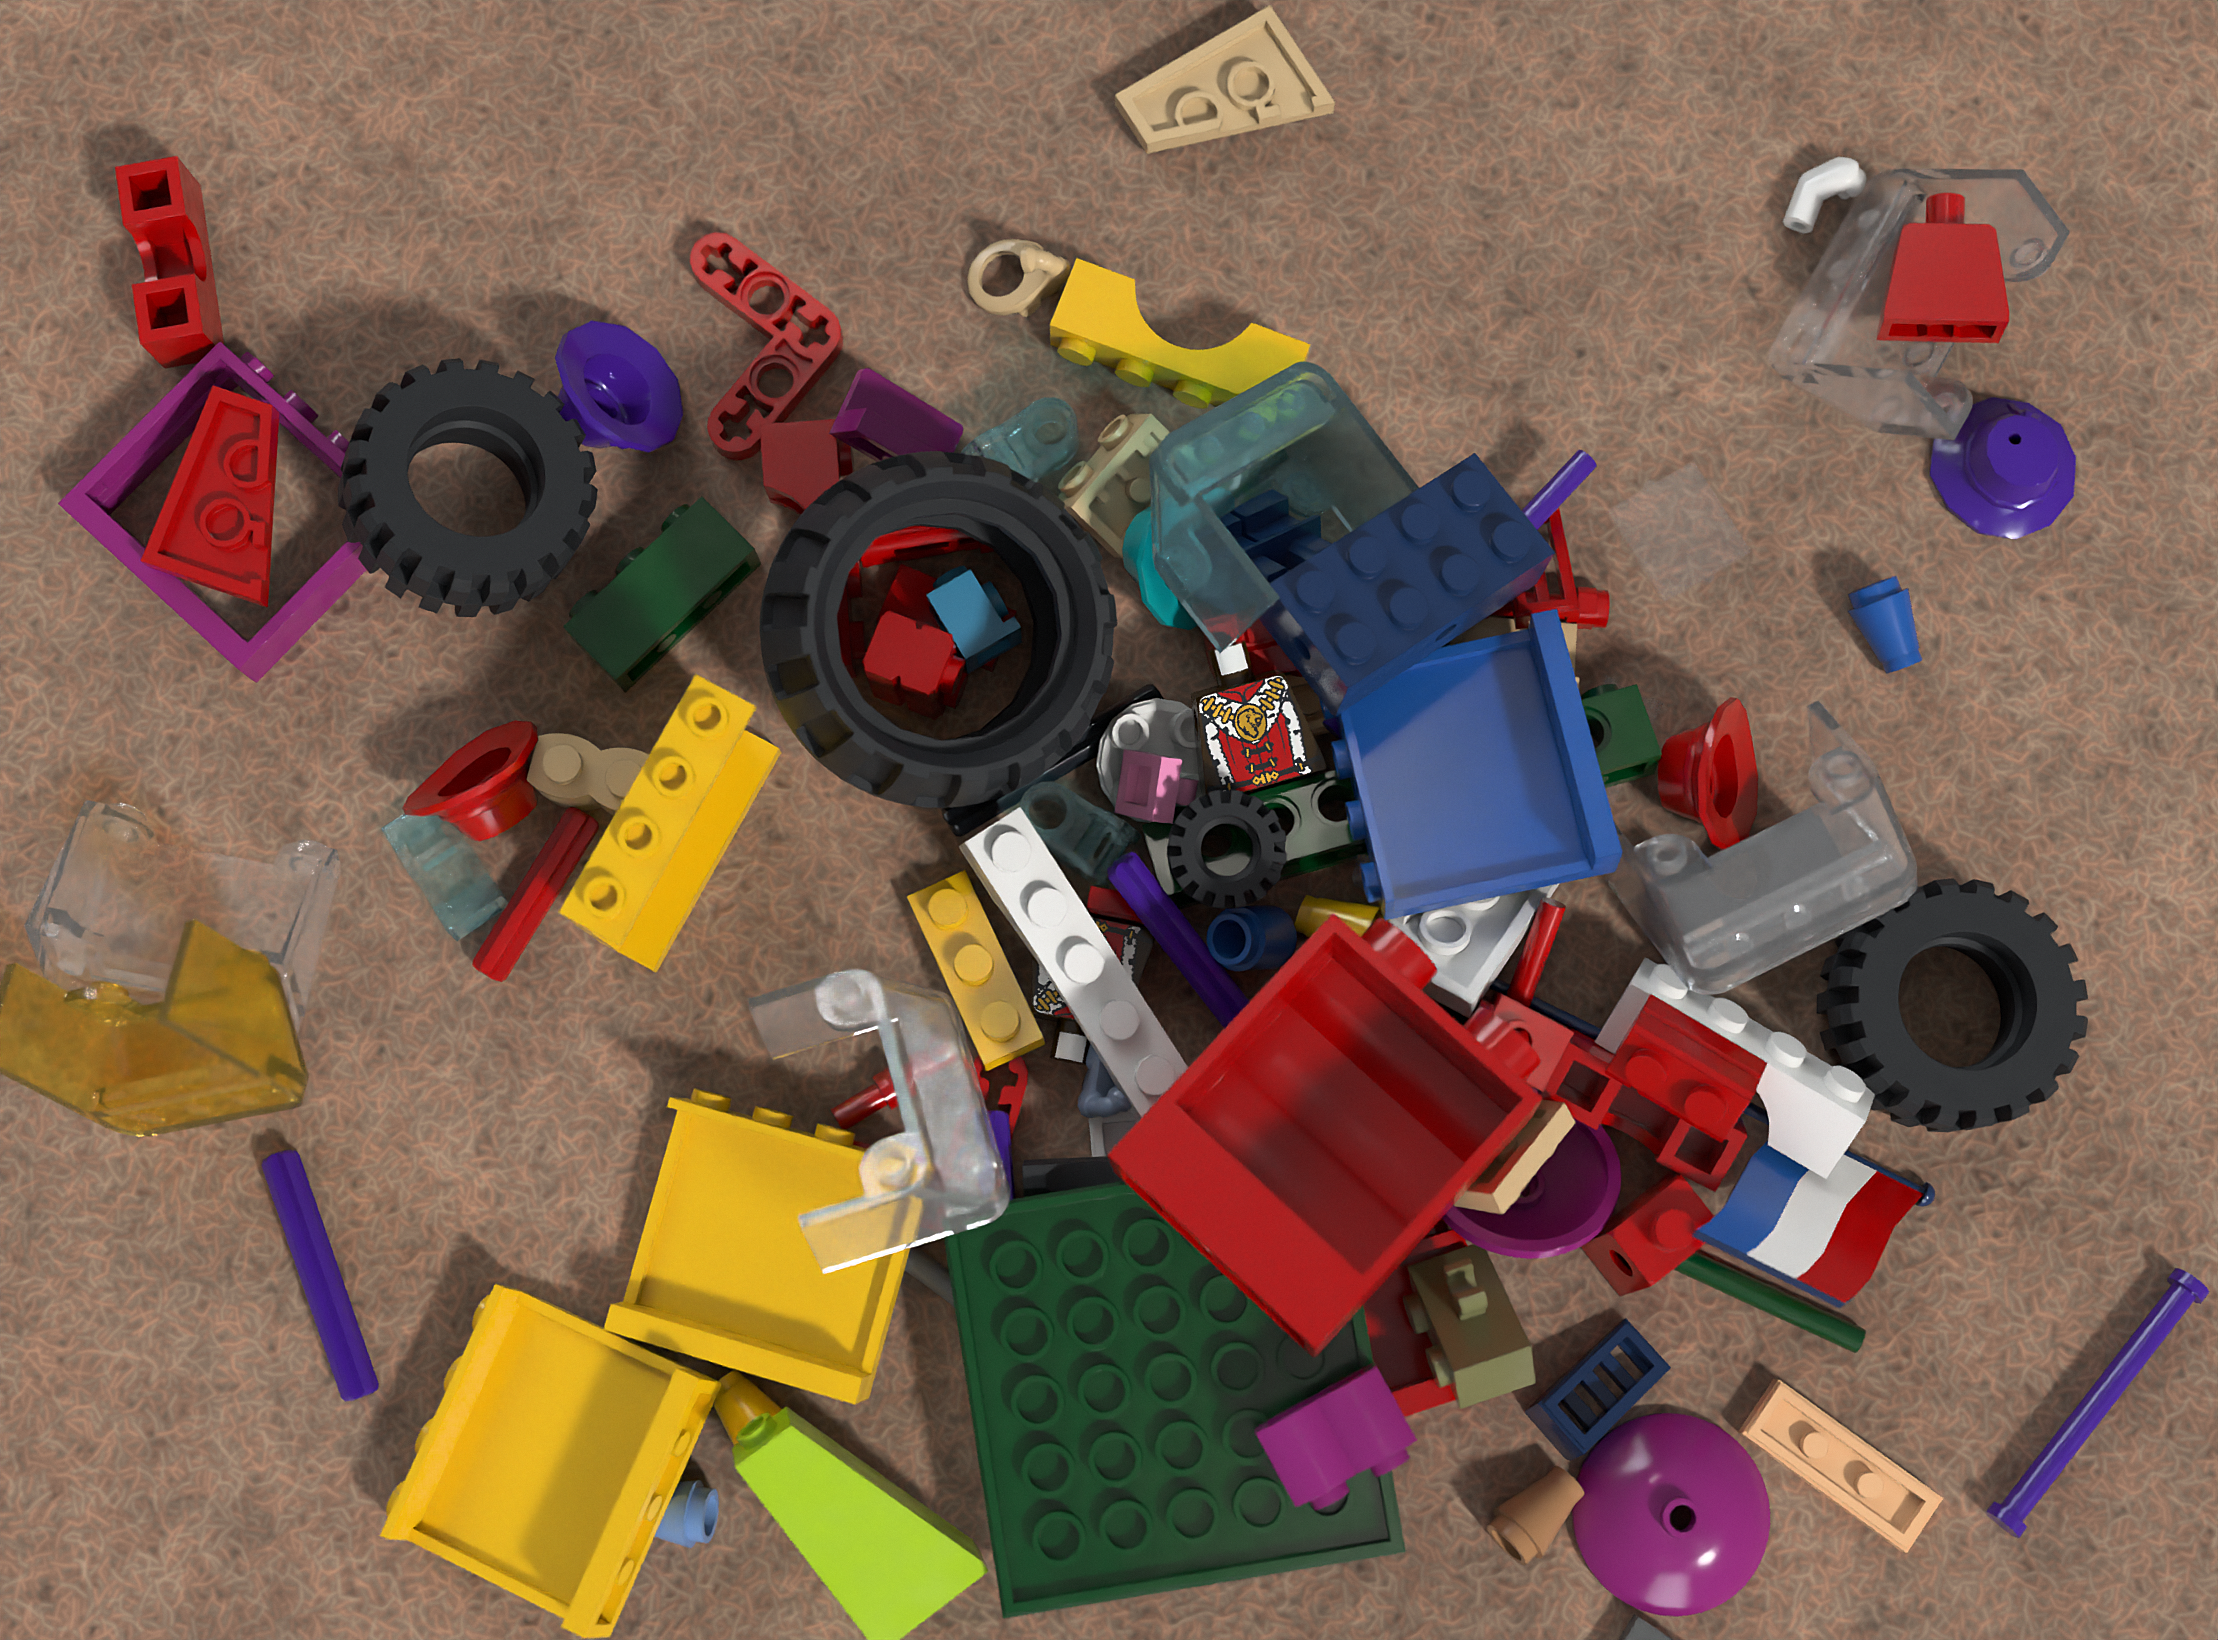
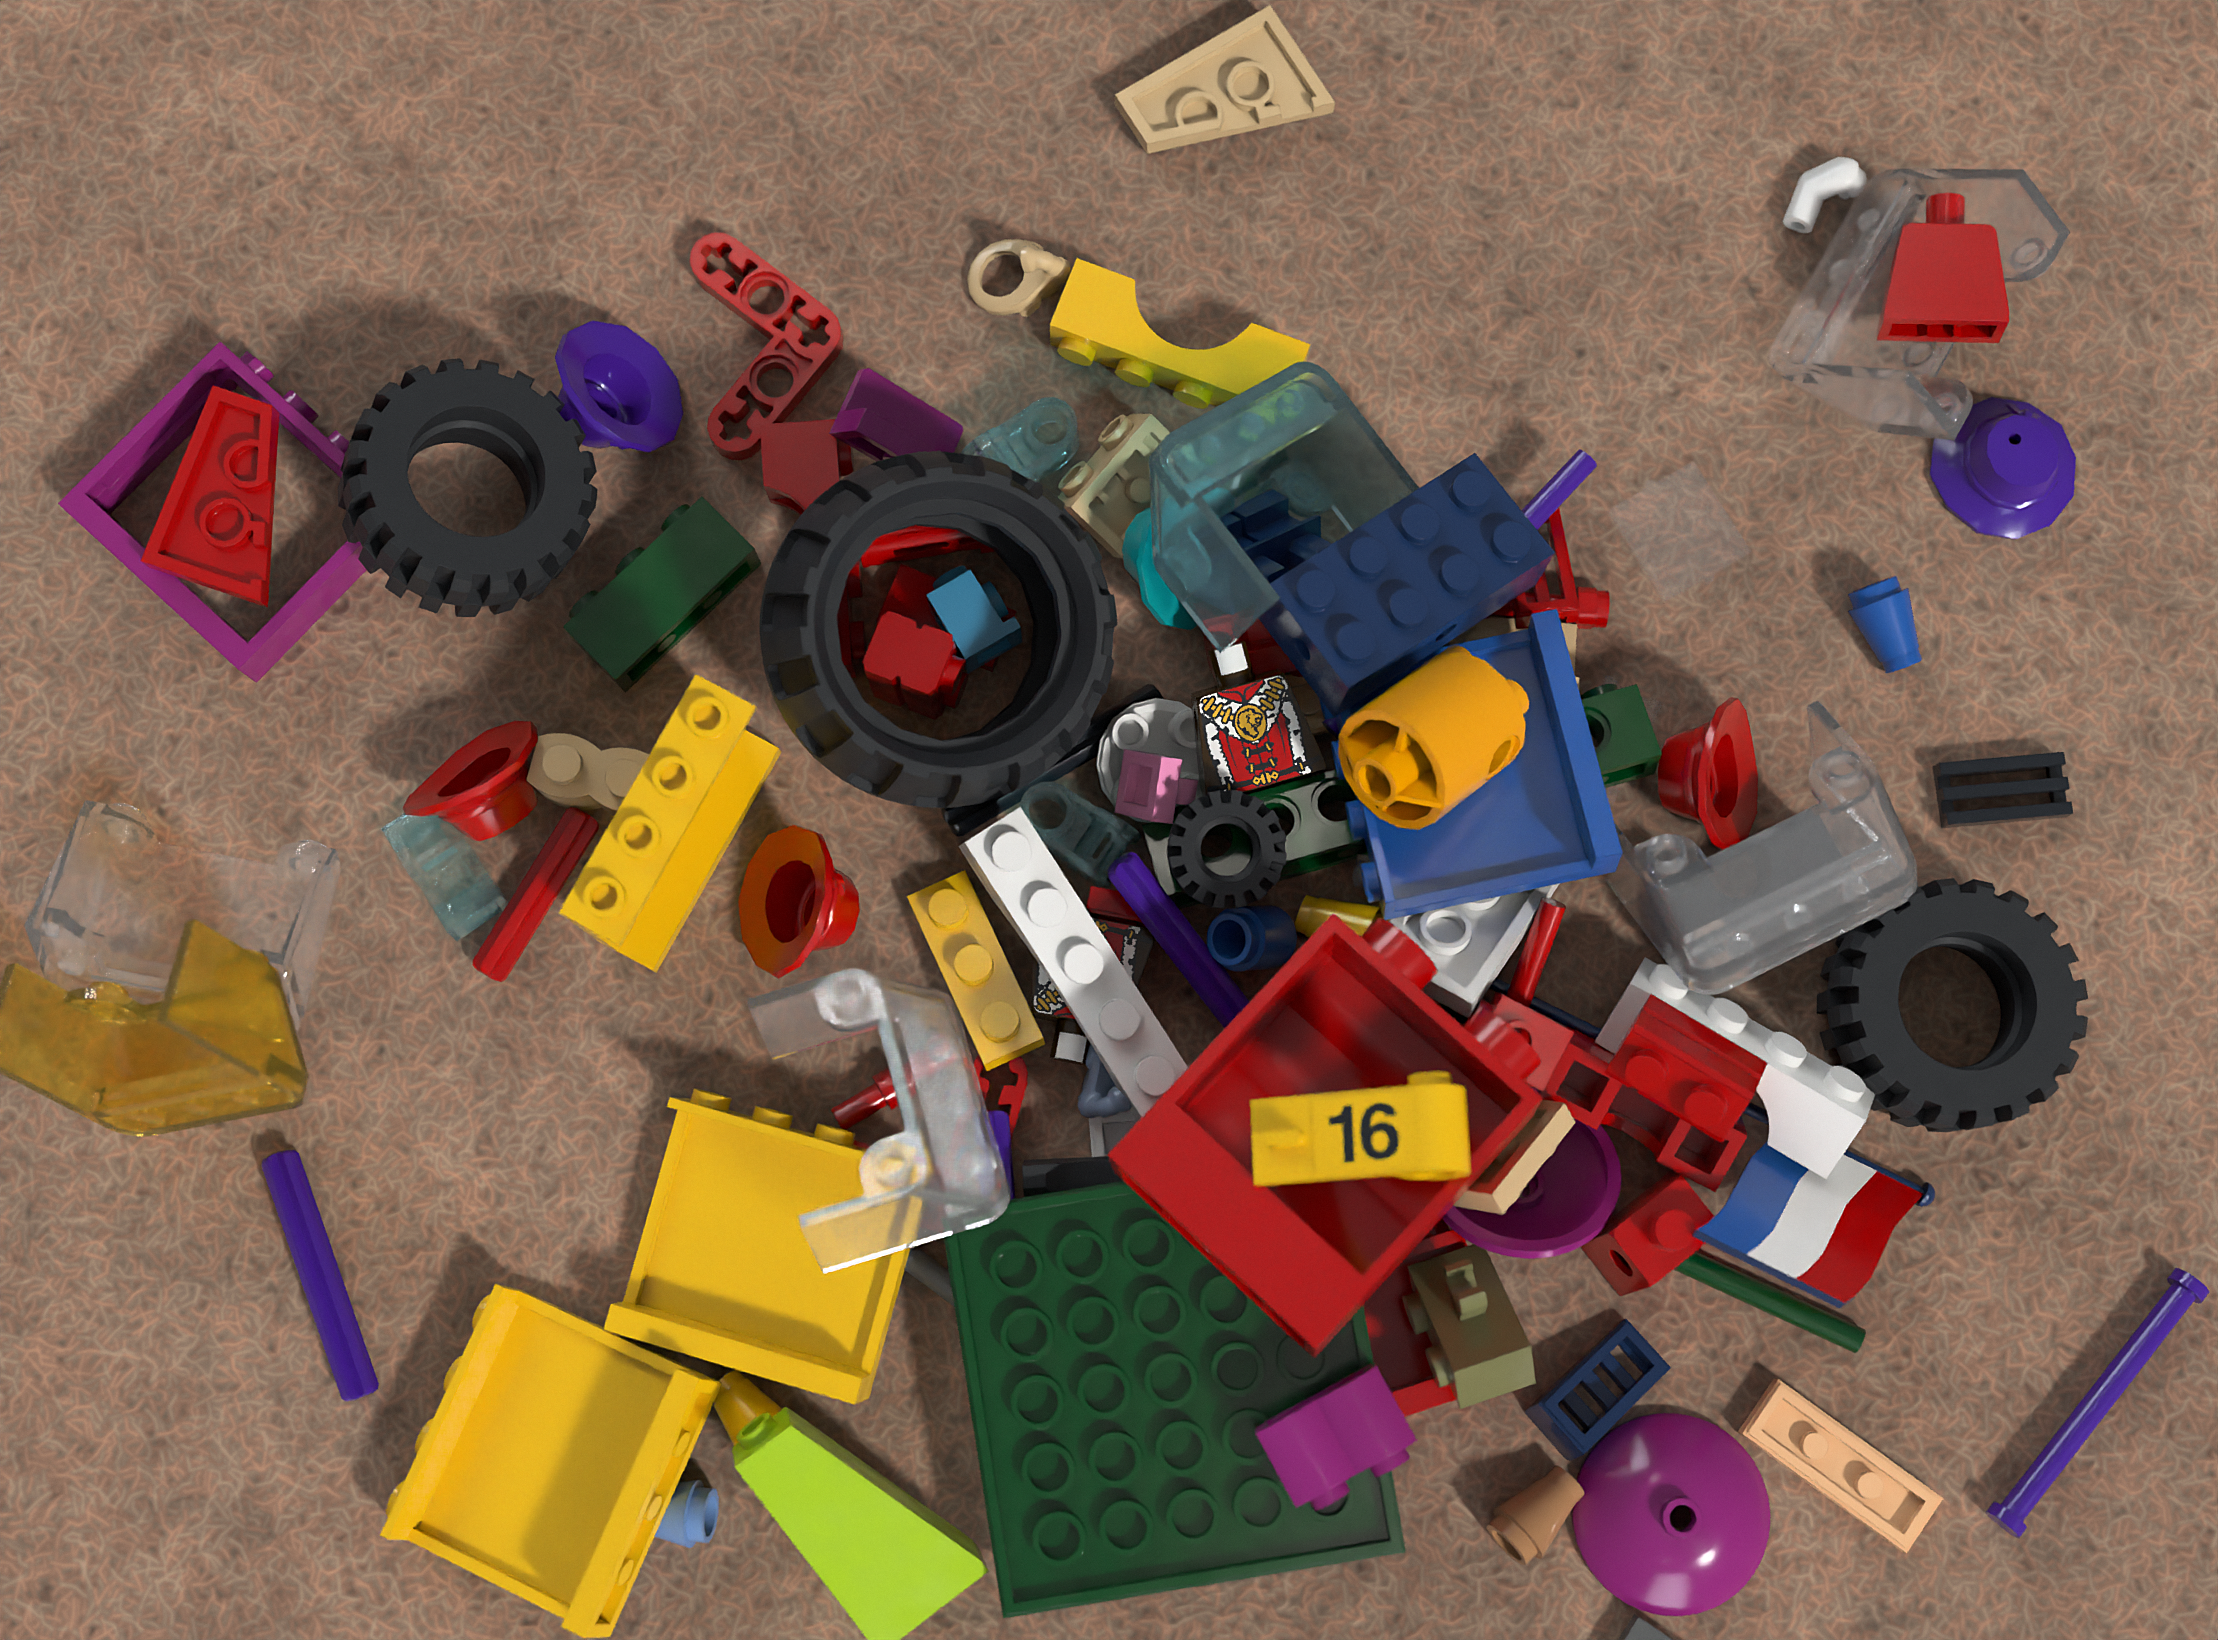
red arch [115,156,224,369] -> none
none -> red hat [738,825,860,979]
none -> yellow door [1250,1072,1471,1186]
none -> light orange cylinder [1338,645,1529,830]
none -> black tile [1933,752,2073,828]

